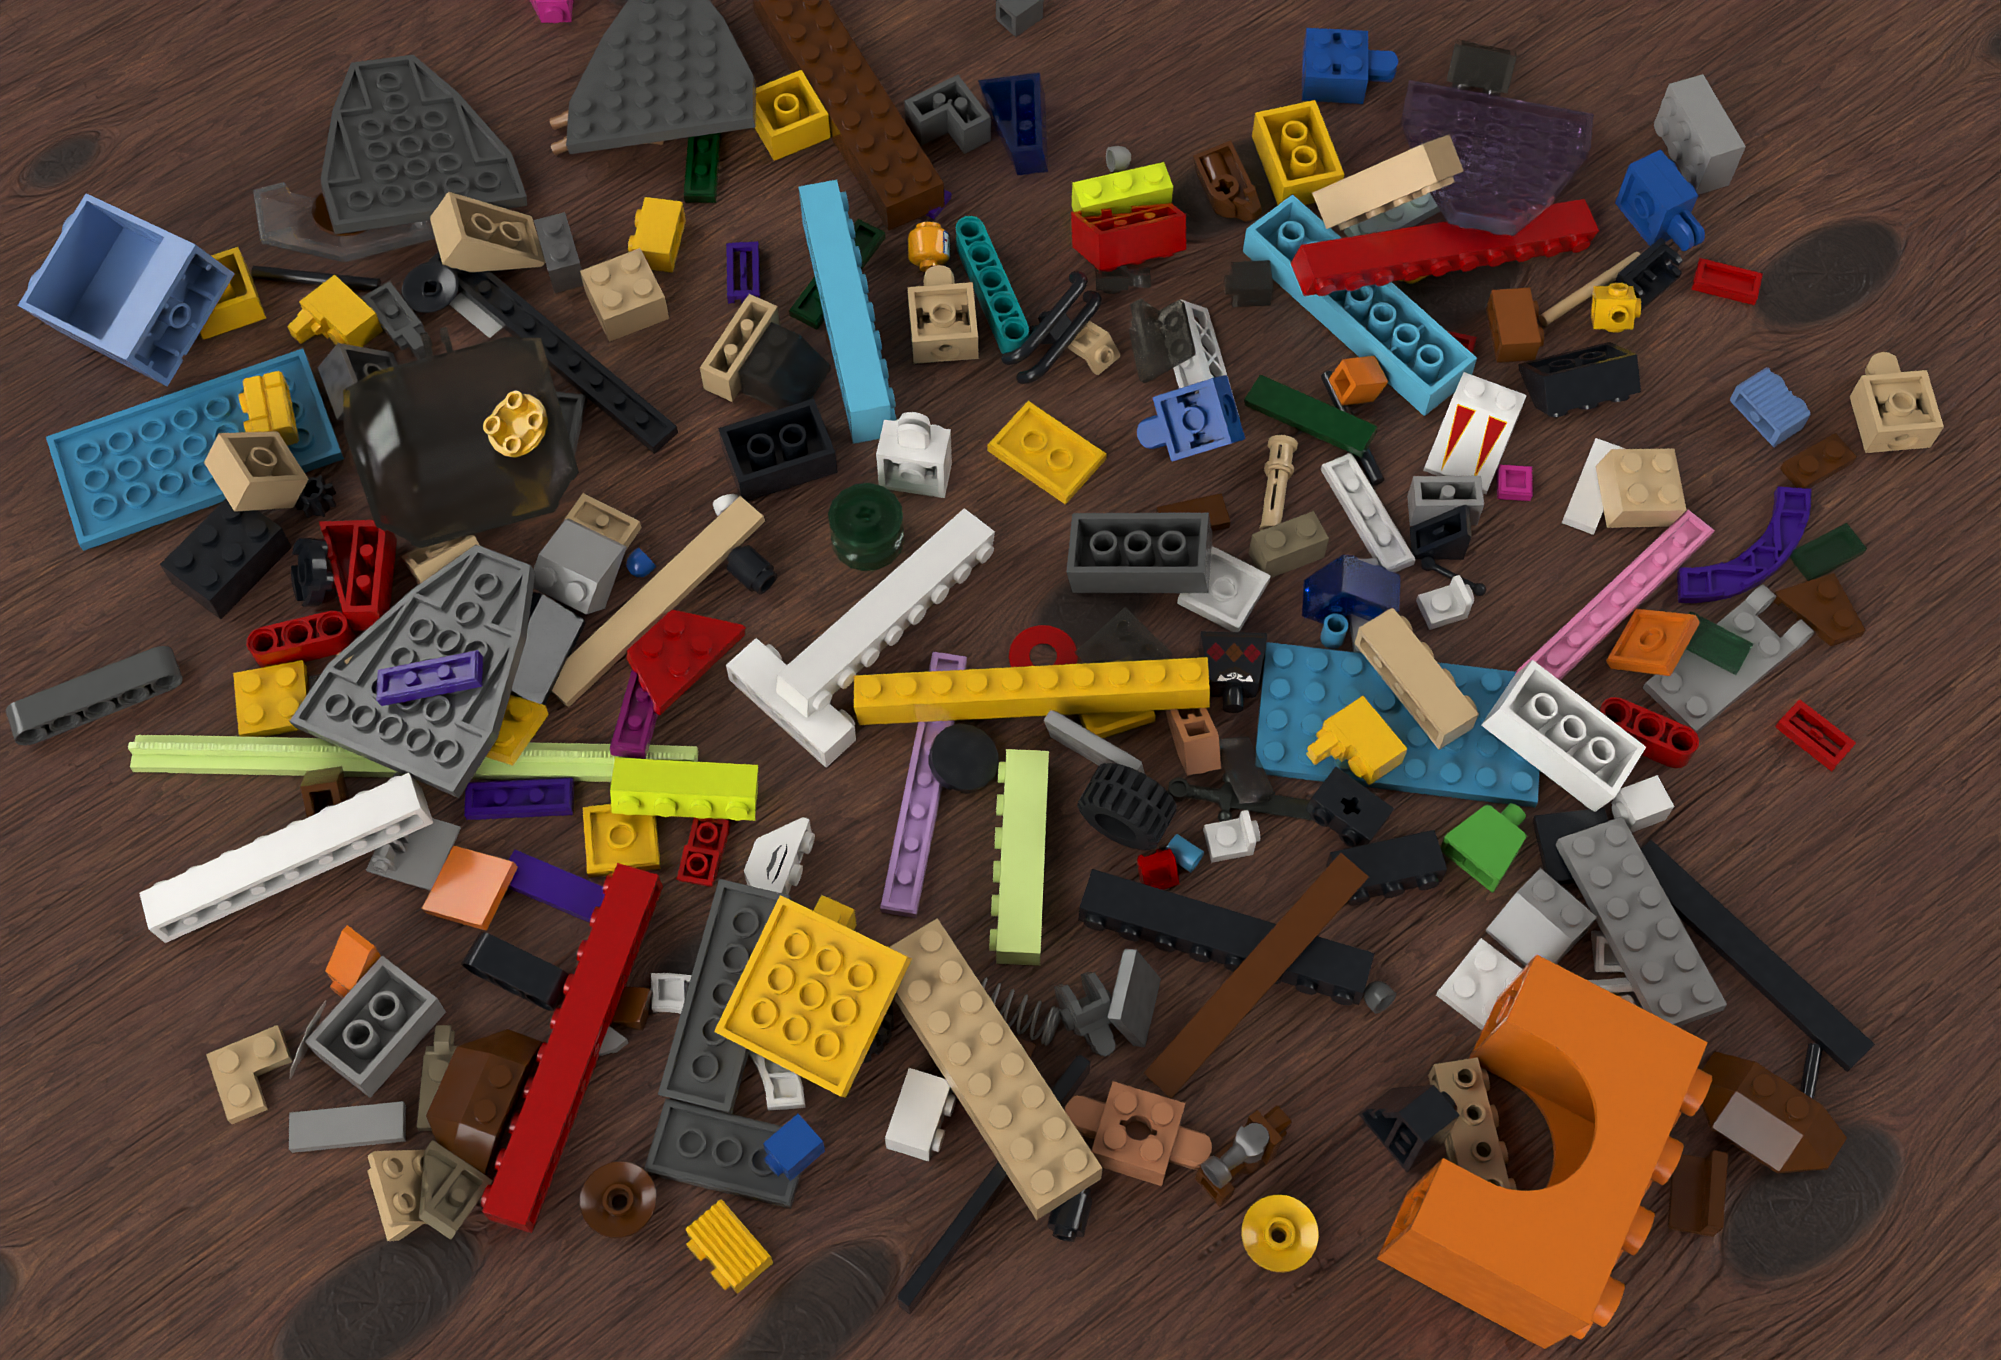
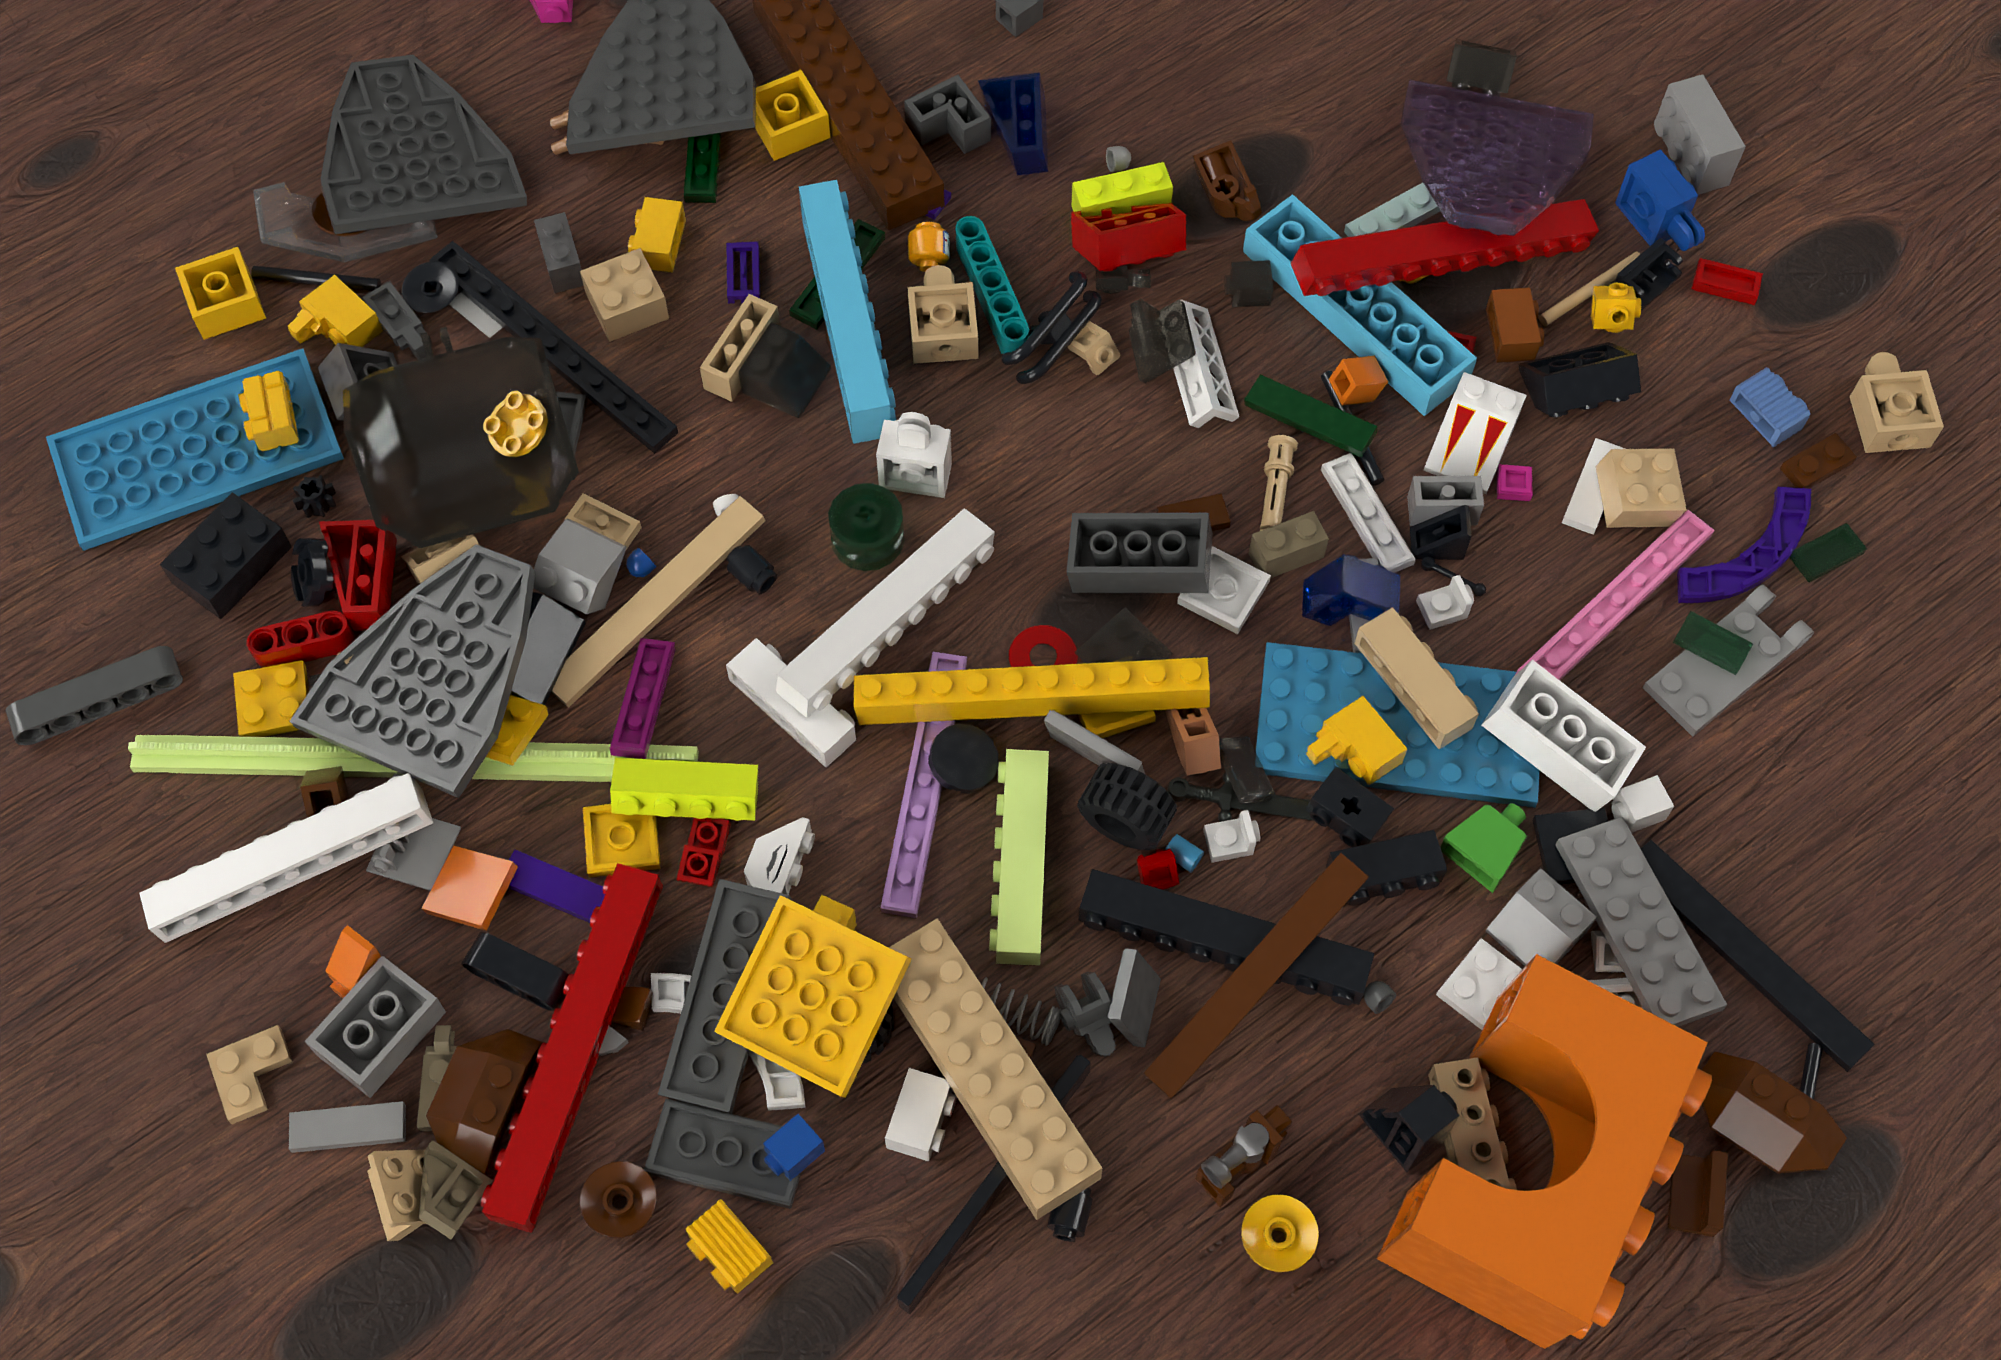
medium blue brick [18,193,235,387] -> none
tan brick [204,431,309,511] -> none
white sticker [290,1000,326,1079] -> none
dark purple tile [376,650,483,706] -> none
tan slope [430,192,546,272] -> none
dark purple tile [464,778,574,820] -> none
red wing [626,609,746,716] -> none
black brick [718,398,838,502] -> none
yellow tile [987,401,1107,505] -> none
nougat brick [1065,1081,1212,1186] -> none
brick [1137,375,1246,462] -> none
black torso [1198,631,1267,713] -> none
yellow brick [1252,100,1345,205] -> none
blue brick [1302,28,1398,104] -> none
tan brick [1312,134,1464,231] -> none
dark azure hinge [1320,614,1348,649] -> none
red beam [1599,697,1699,769] -> none
orange tile [1606,609,1700,676] -> none
reddish brown wing [1773,573,1866,646] -> none
red tile [1775,699,1856,772] -> none

